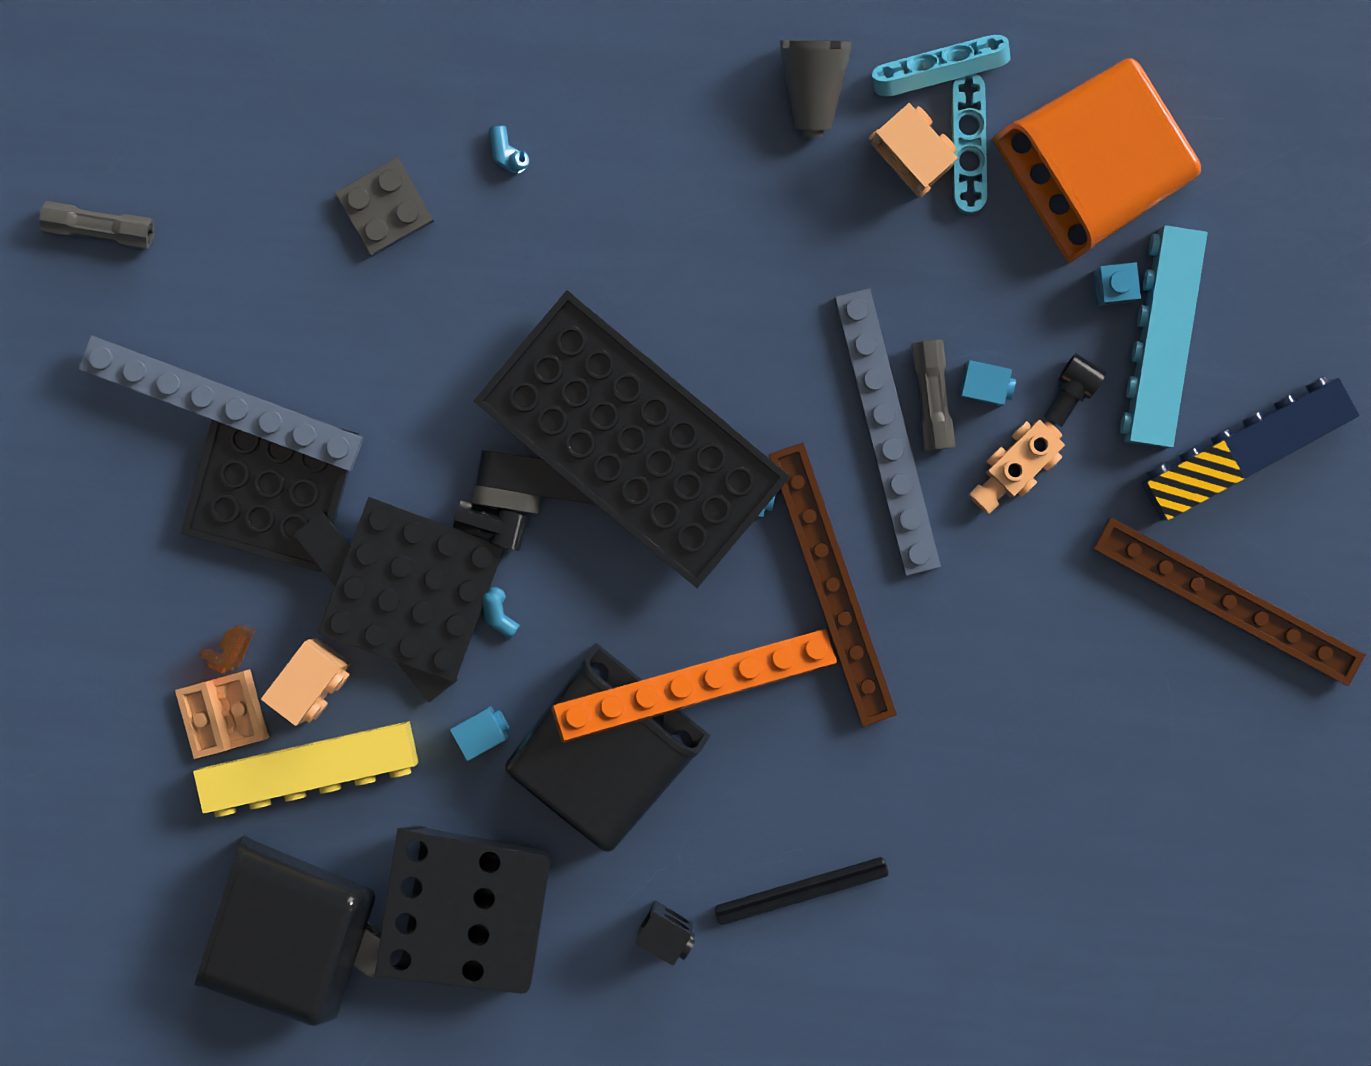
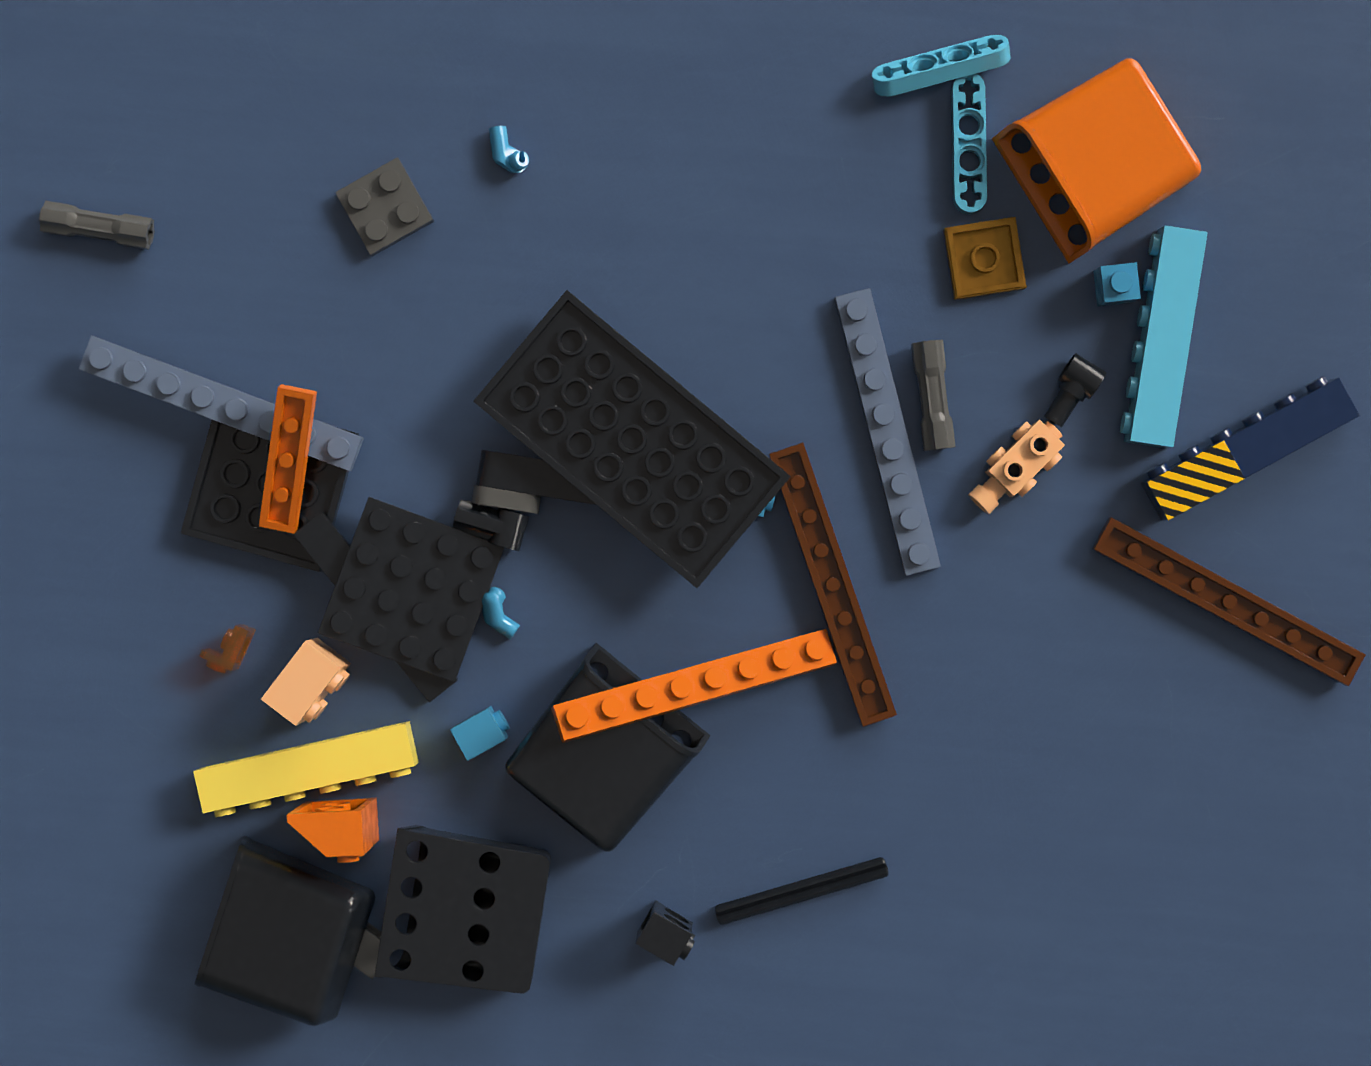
light nougat slope [175,669,269,759] -> none
dark grey cone [780,40,852,137] -> none
light nougat brick [868,103,958,198] -> none
dark azure brick [958,360,1016,407] -> none
none -> orange plate [259,384,317,534]
none -> orange slope [287,797,379,863]
none -> pearl gold tile [943,217,1027,300]

